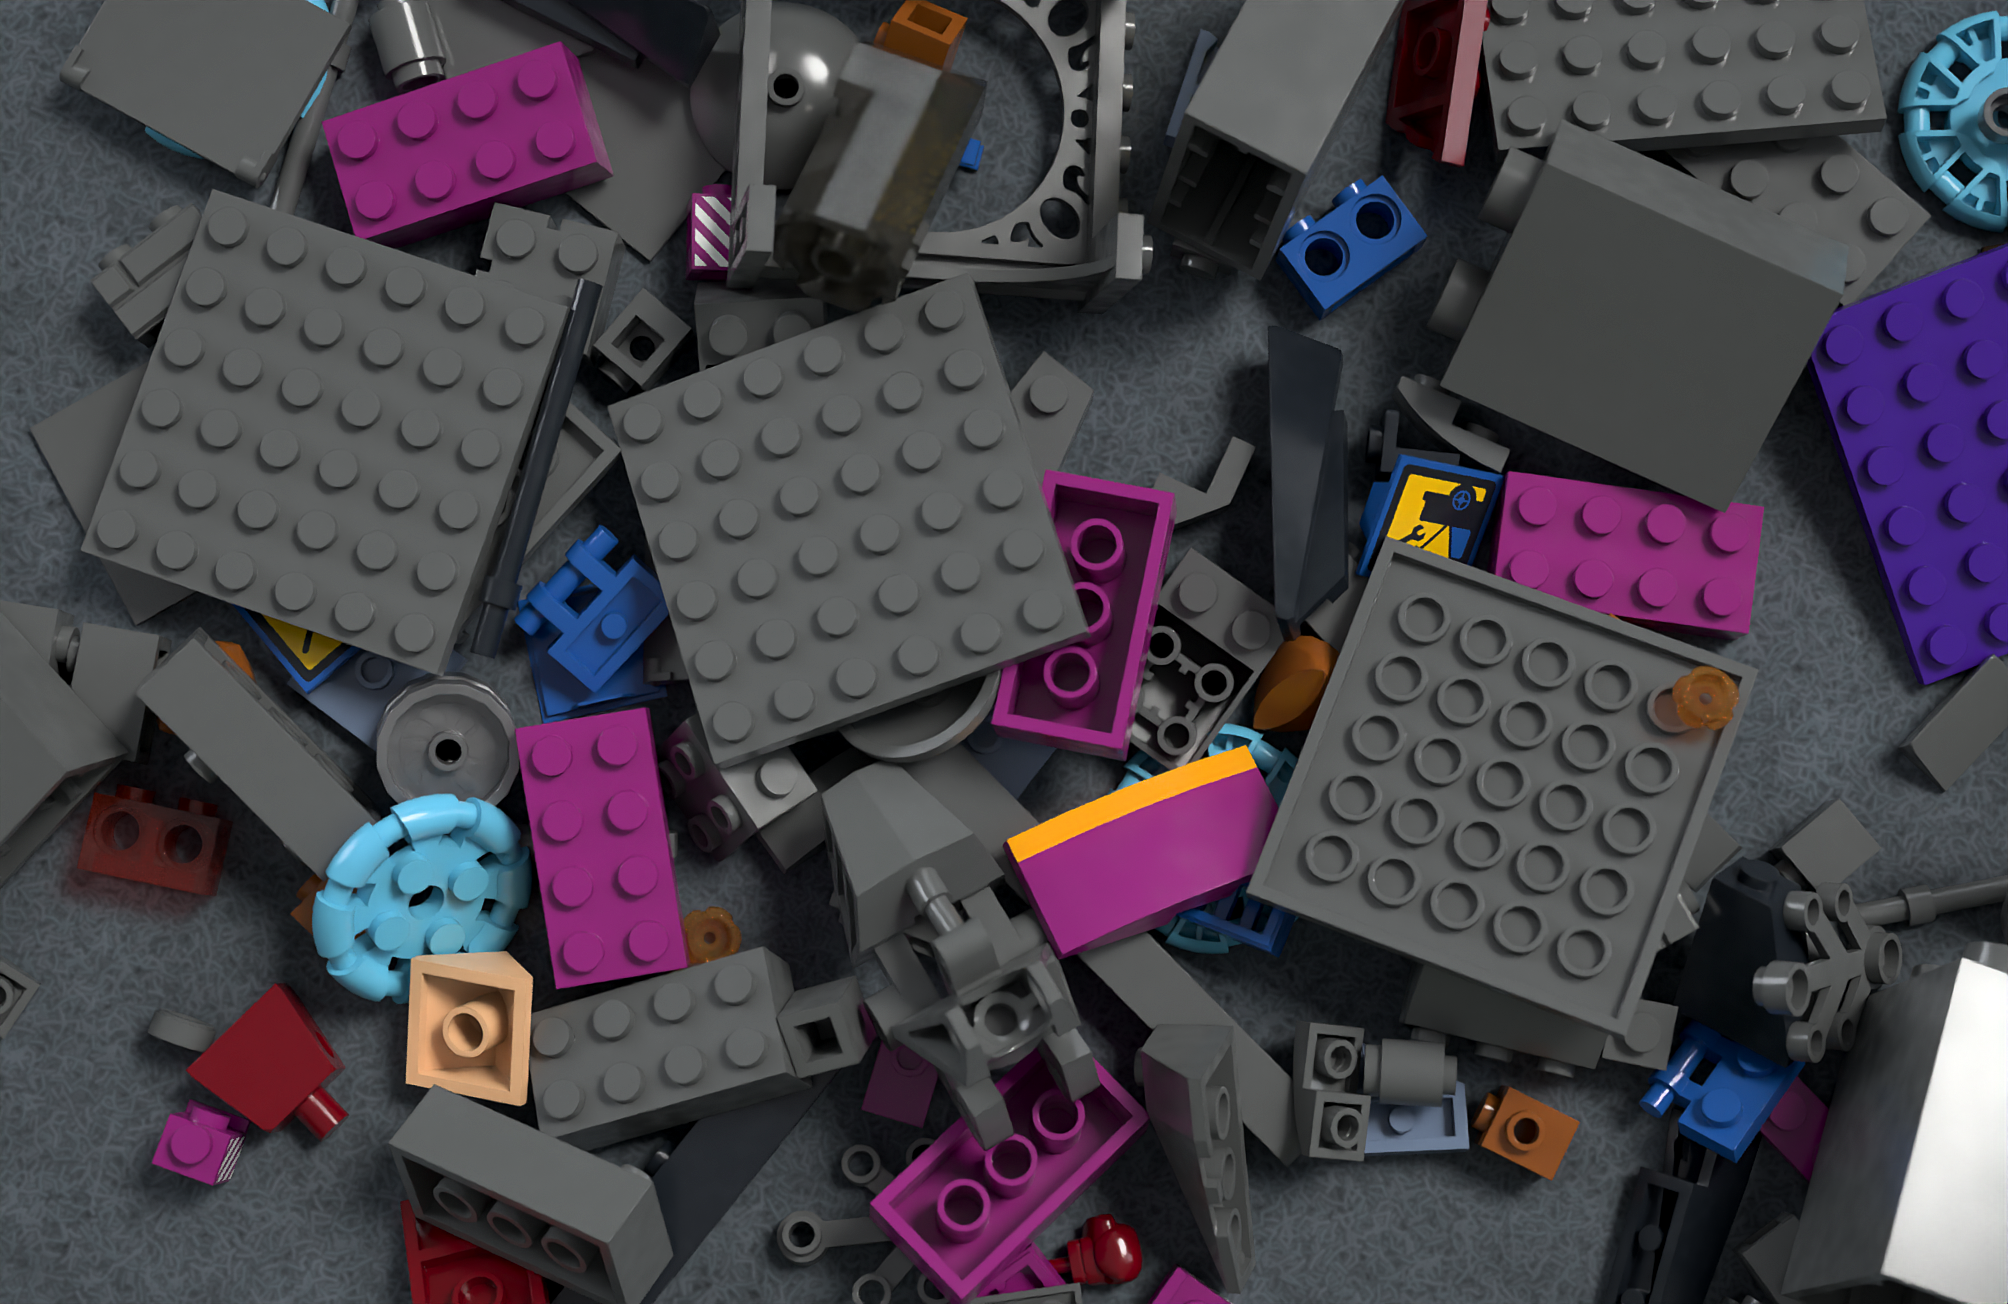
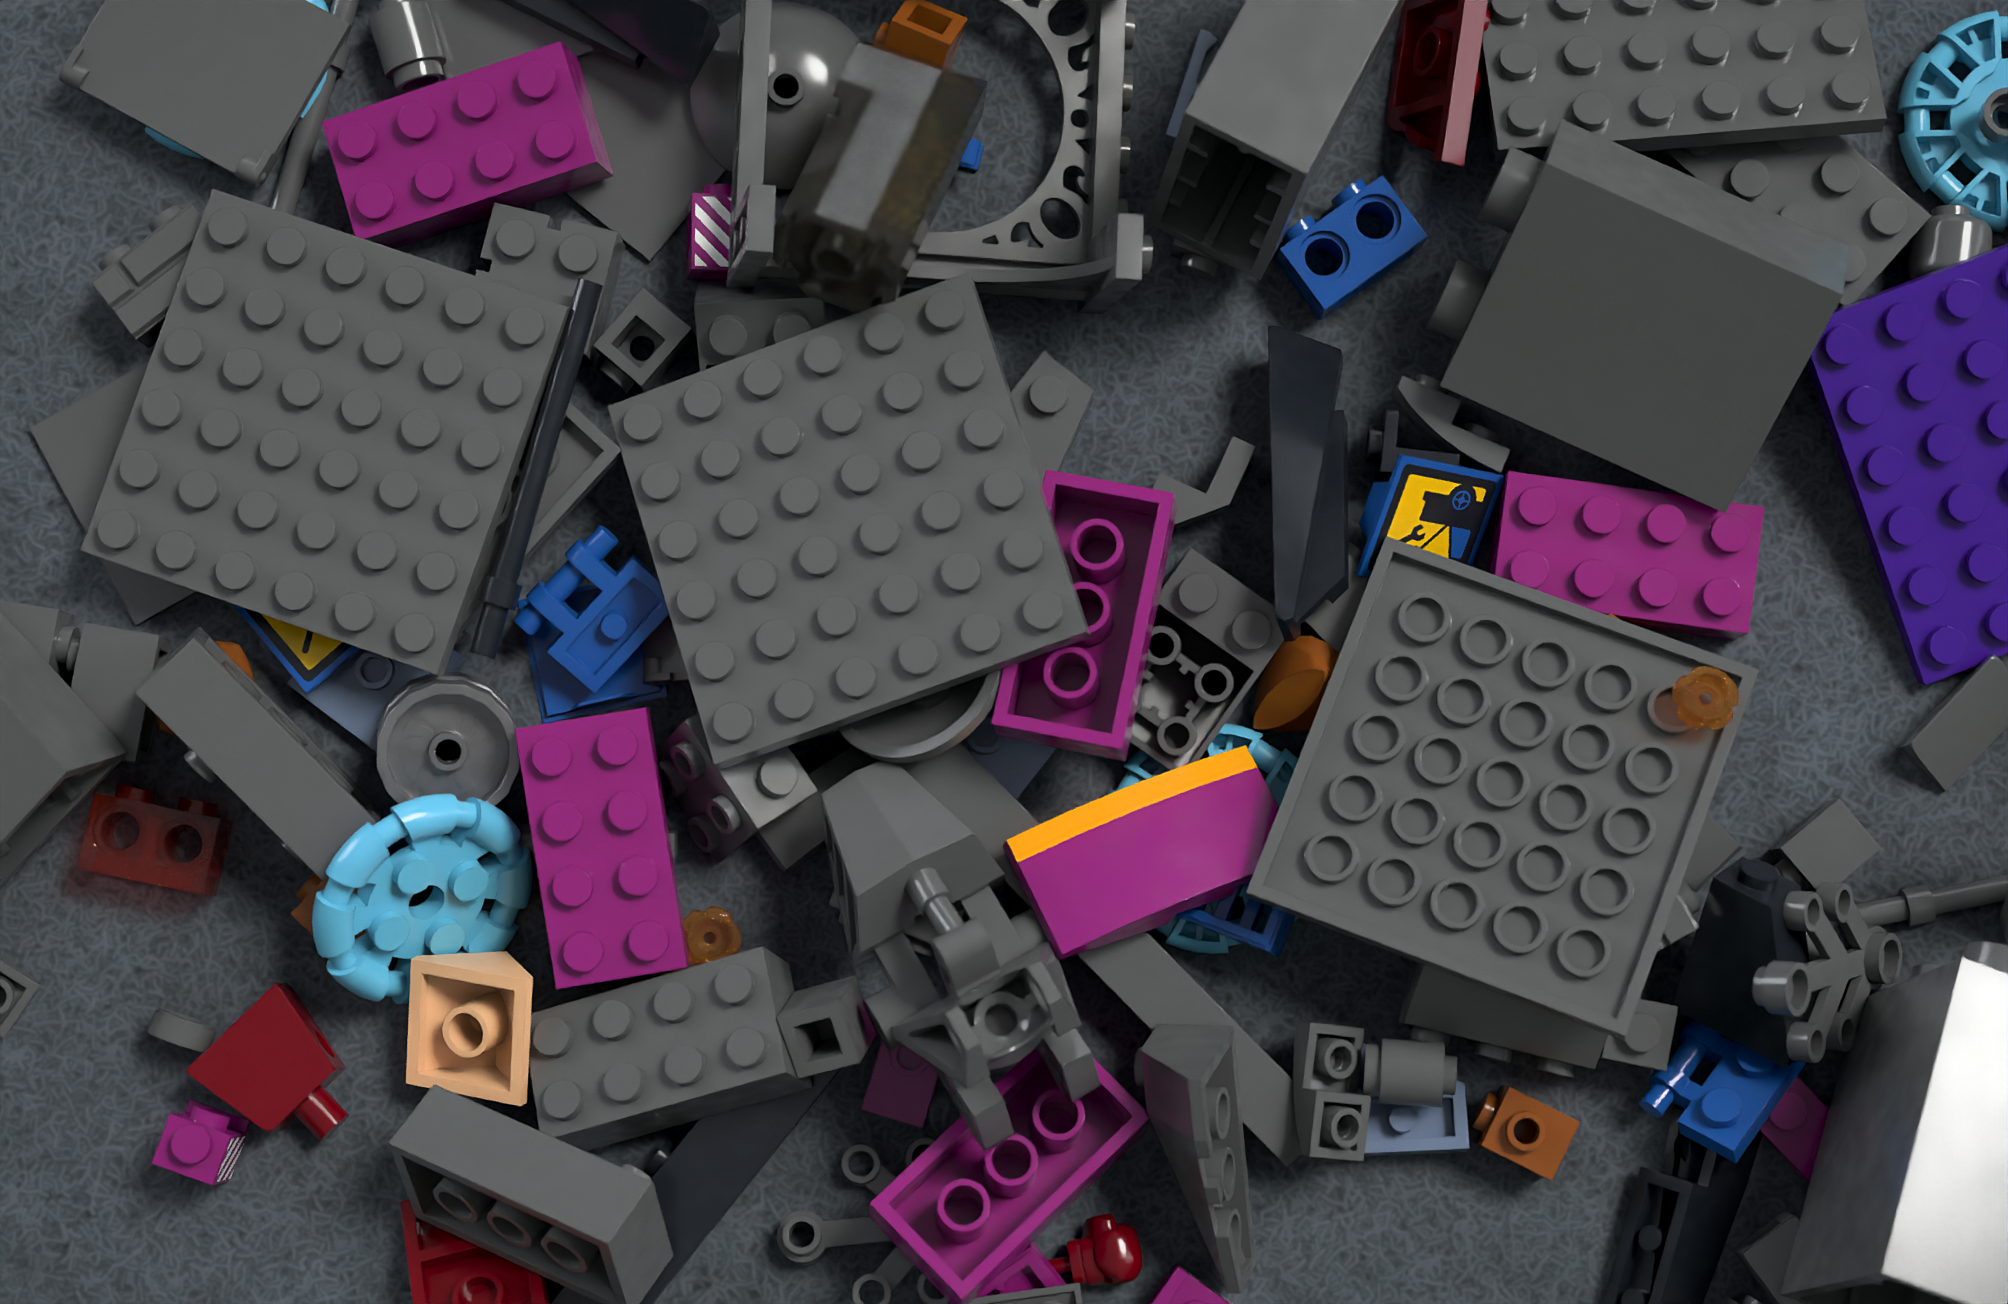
none -> dark grey head [1908,205,1992,281]

